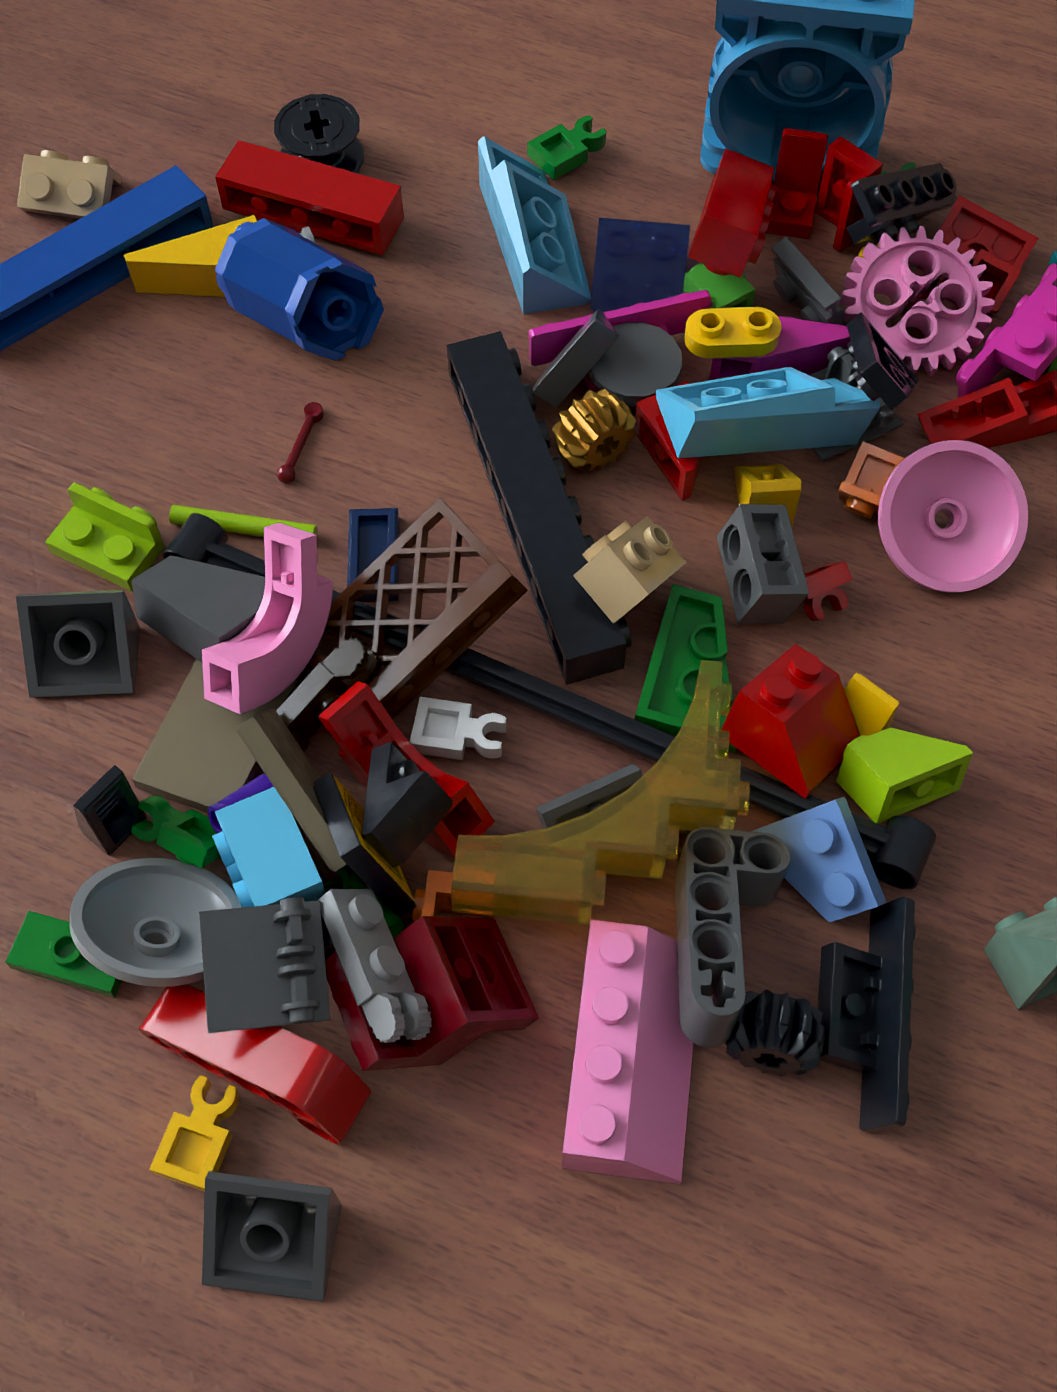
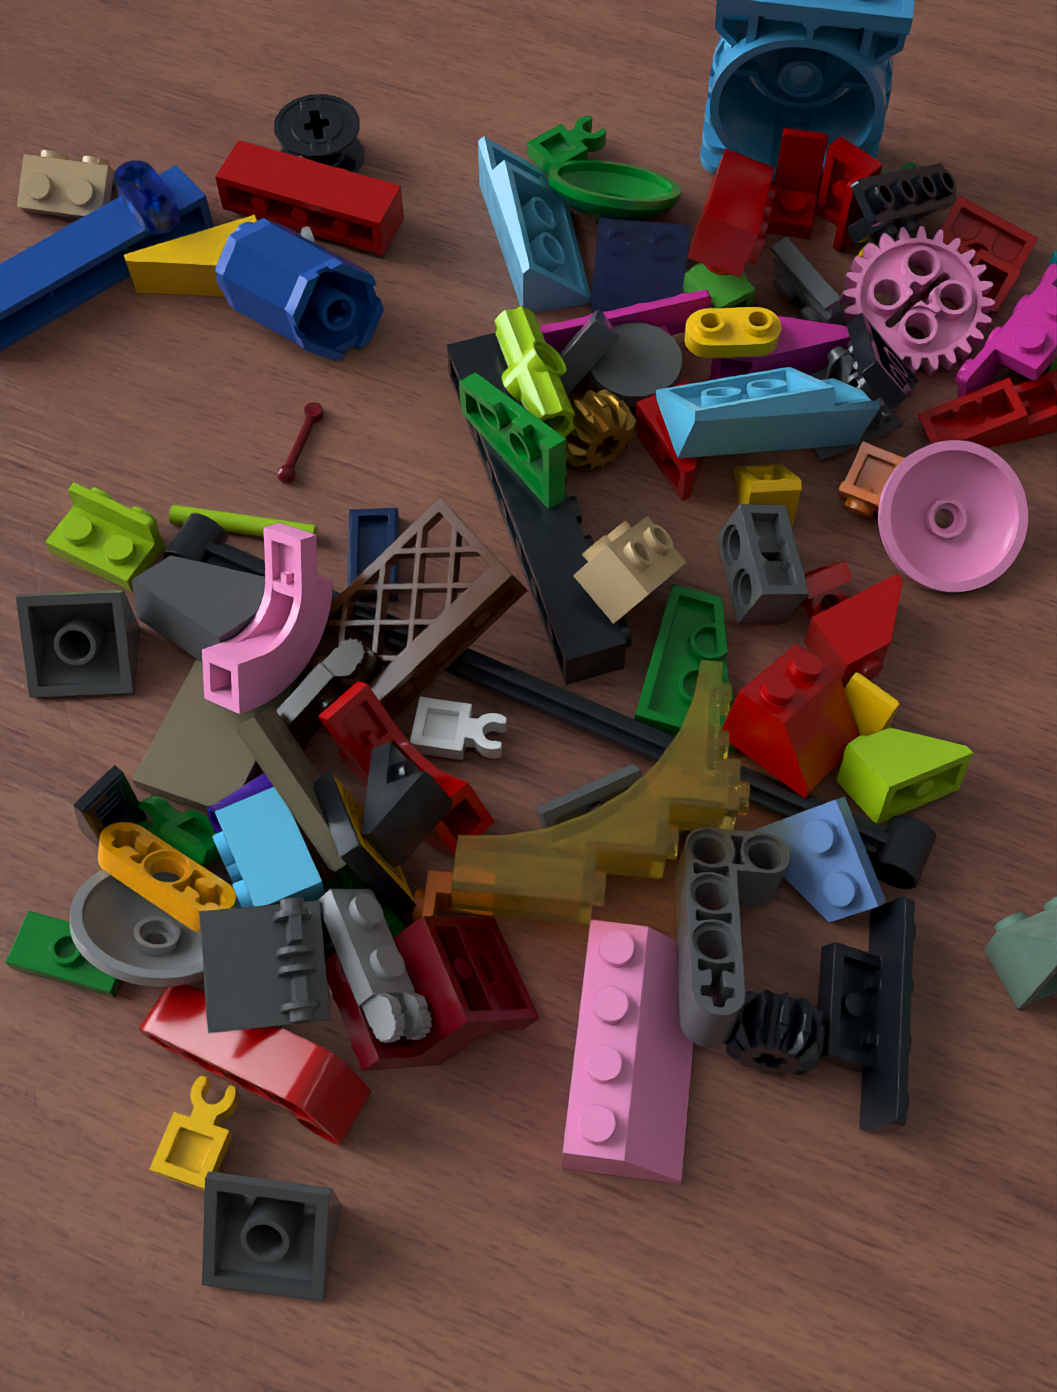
none -> light orange beam [98,822,236,933]
none -> clear blue beam [114,160,181,234]
none -> green wing [459,372,567,509]
none -> lime piece [494,306,575,438]
none -> green dish [548,160,681,228]
none -> red slope [804,574,903,687]

